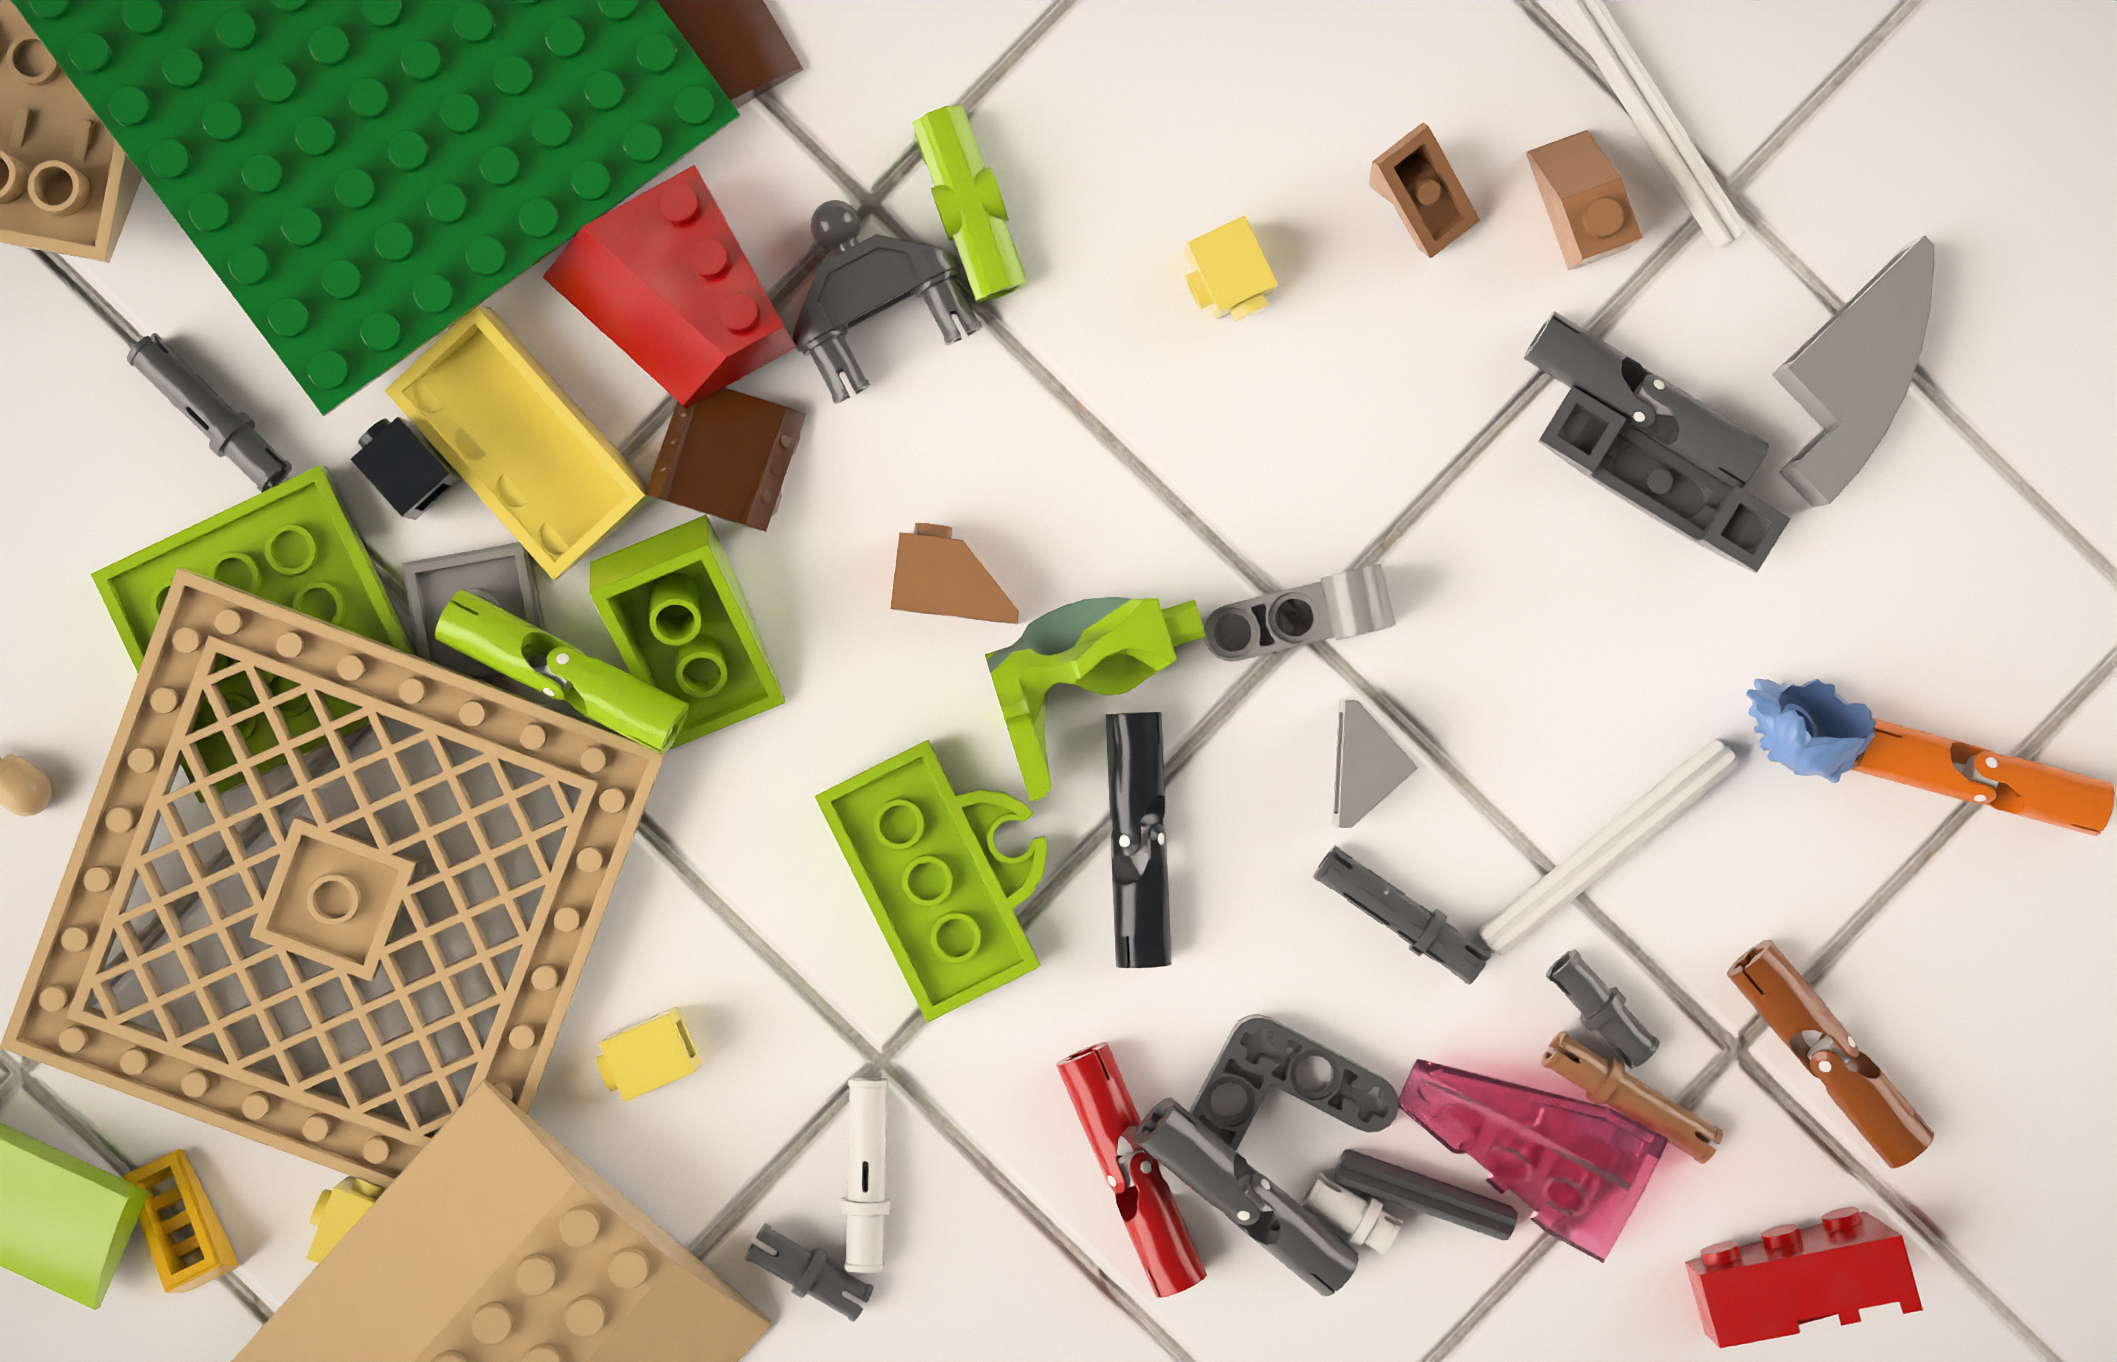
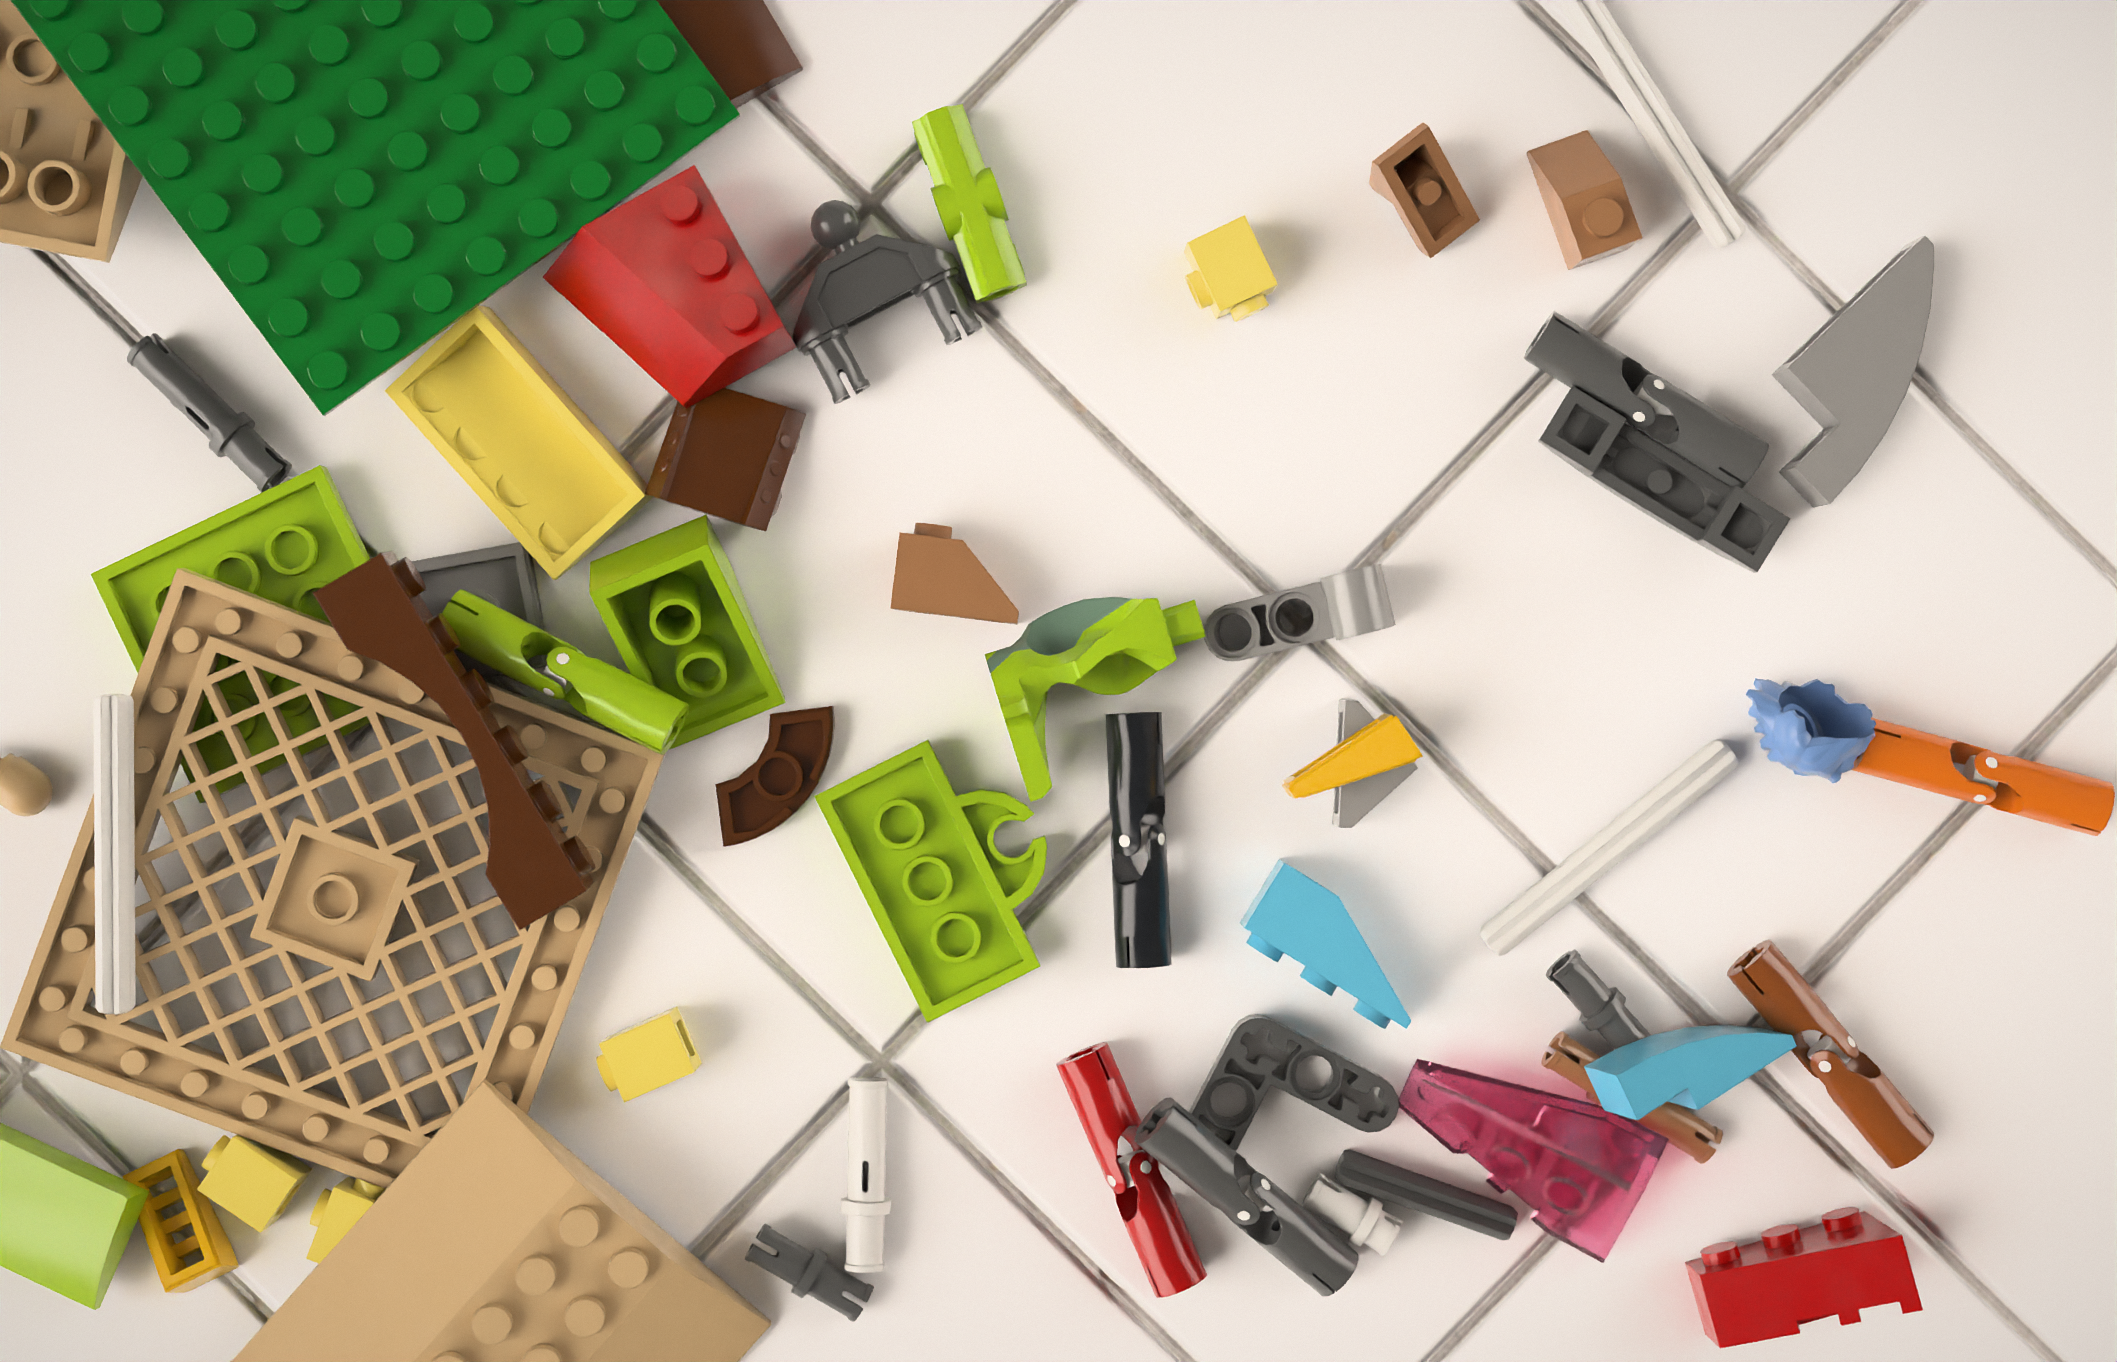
black brick [350,417,462,520] -> none
dark grey pin [1312,844,1492,985] -> none
none -> white axle [94,693,136,1015]
none -> light yellow brick [197,1135,312,1233]
none -> reddish brown arch [313,551,595,931]
none -> reddish brown tile [715,706,835,847]
none -> medium azure slope [1239,859,1411,1029]
none -> yellow slope [1282,713,1423,799]
none -> medium azure slope [1584,1025,1797,1121]

